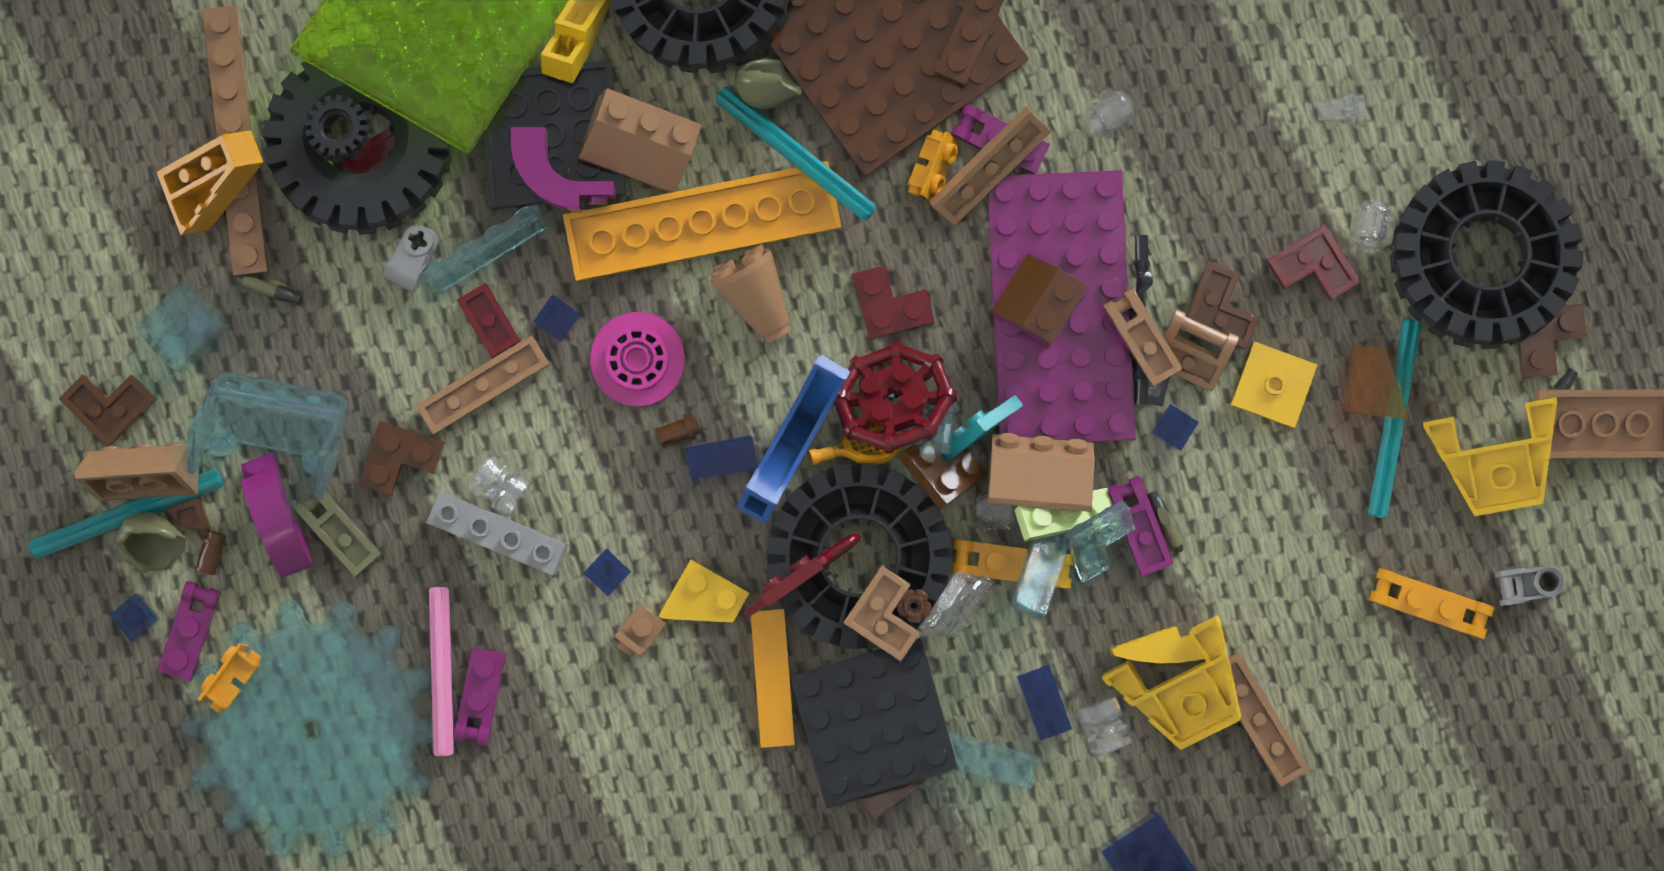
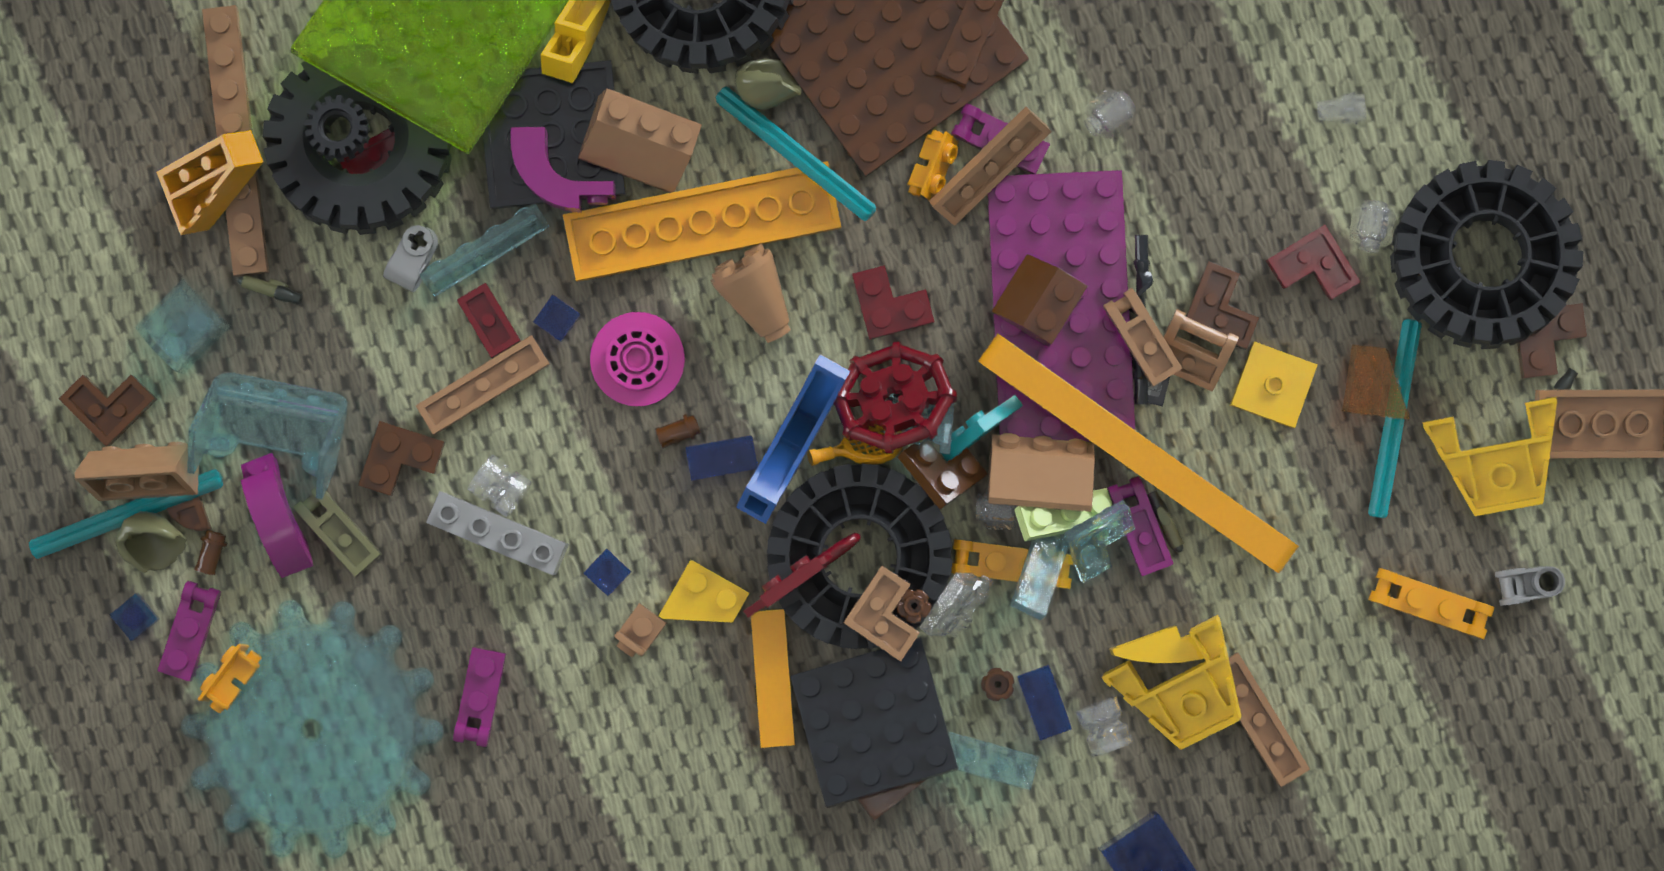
bright pink axle [429,587,454,756] -> none
clear blue plate [1151,404,1199,451] -> none
none -> light orange beam [978,333,1299,573]
none -> reddish brown plate [981,668,1015,701]

